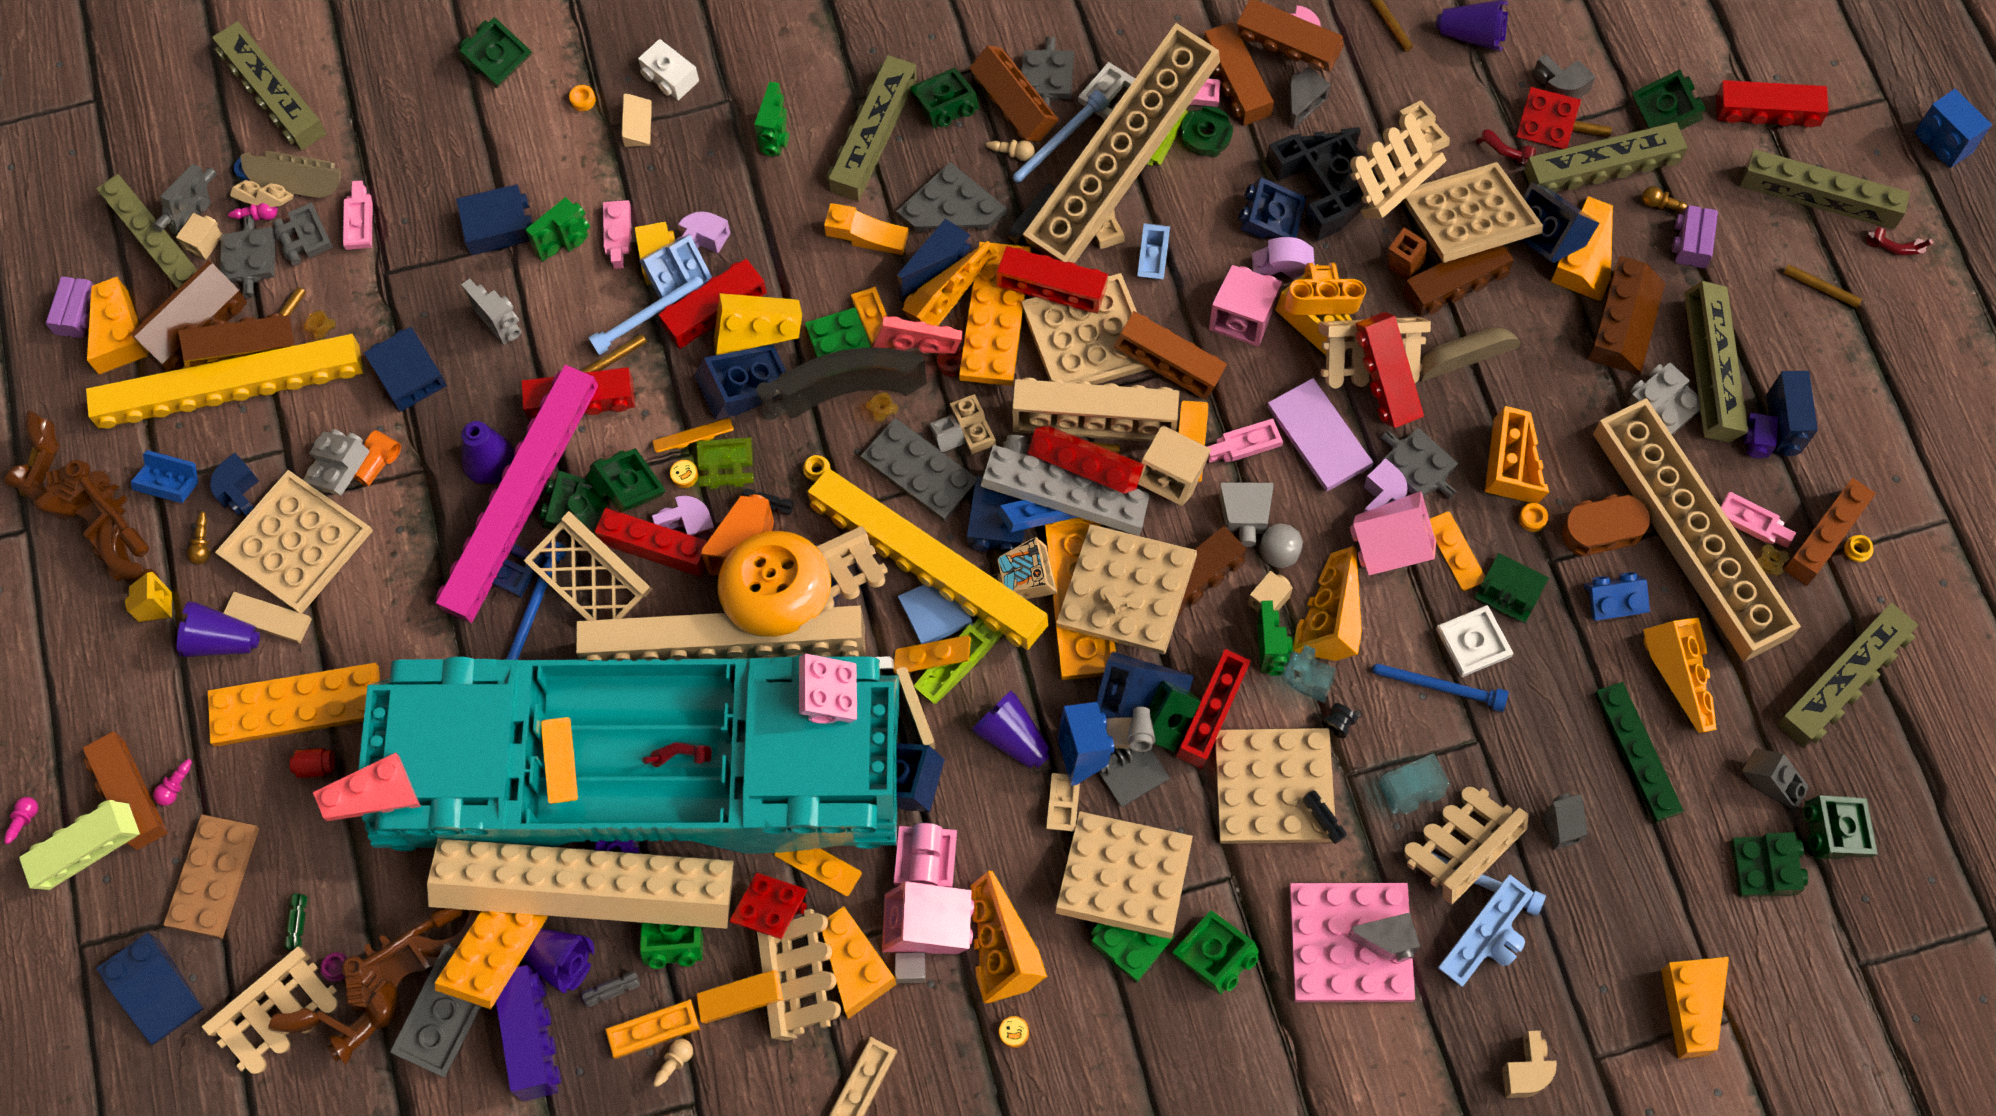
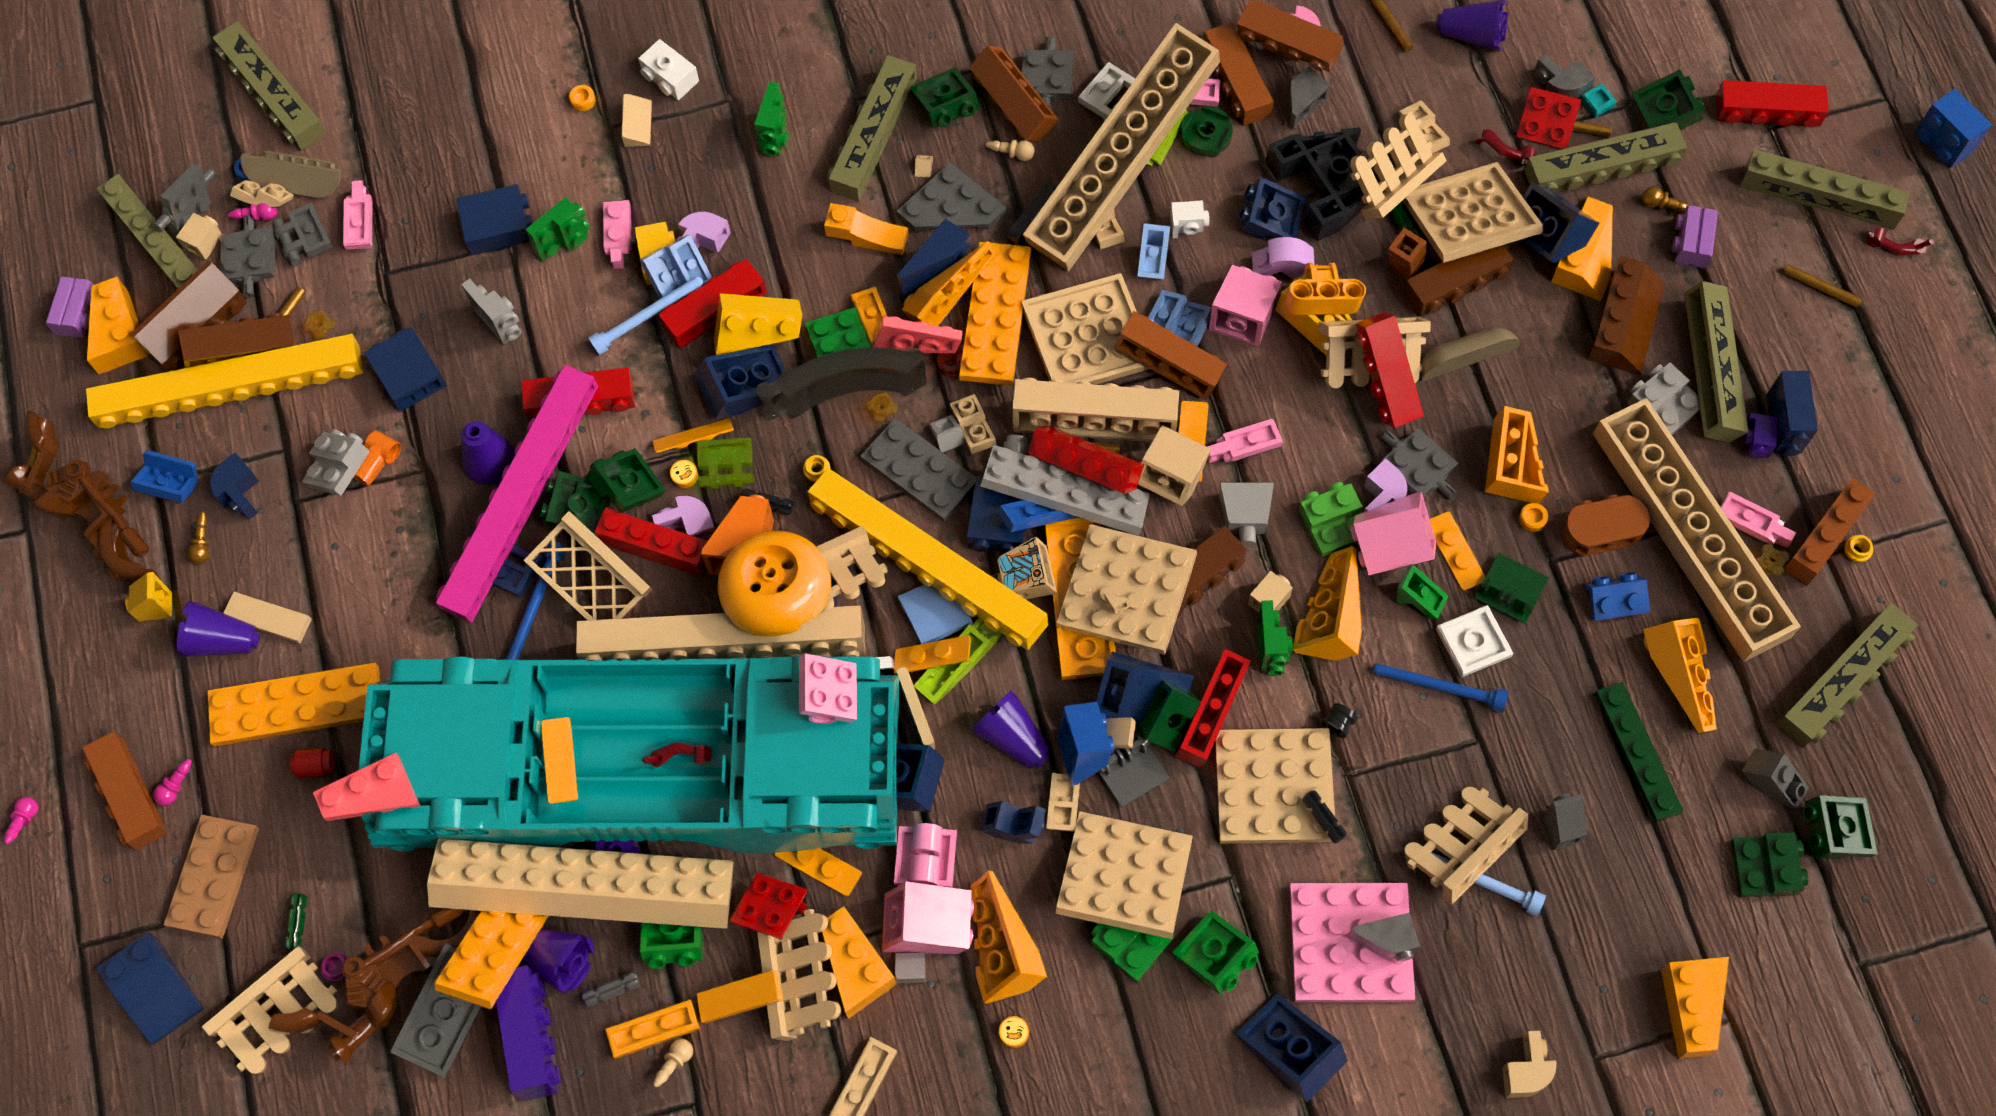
yellowish green brick [19,800,140,890] -> none
tan plate [215,470,373,613] -> none
dark green plate [458,17,532,88] -> none
pearl gold bar [581,333,647,373] -> none
red brick [996,246,1108,314] -> none
light blue piece [1013,89,1110,183] -> none
light grey cone [1126,707,1155,752] -> none
light grey hair [1259,523,1303,568] -> none
lavender piece [1267,378,1373,492] -> none
clear light blue brick [1283,645,1336,702] -> none
clear light blue brick [1379,753,1450,814] -> none
light blue plate [1437,874,1534,987] -> none
none -> tan piece [915,155,933,178]
none -> dark blue brick [980,801,1046,844]
none -> medium blue slope [1148,290,1212,347]
none -> white brick [1170,201,1209,238]
none -> dark blue slope [1236,993,1348,1102]
none -> bright green plate [1299,482,1363,557]
none -> dark green axle [1389,203,1422,238]
none -> green slope [1397,564,1449,619]
none -> teal tile [1580,83,1617,118]

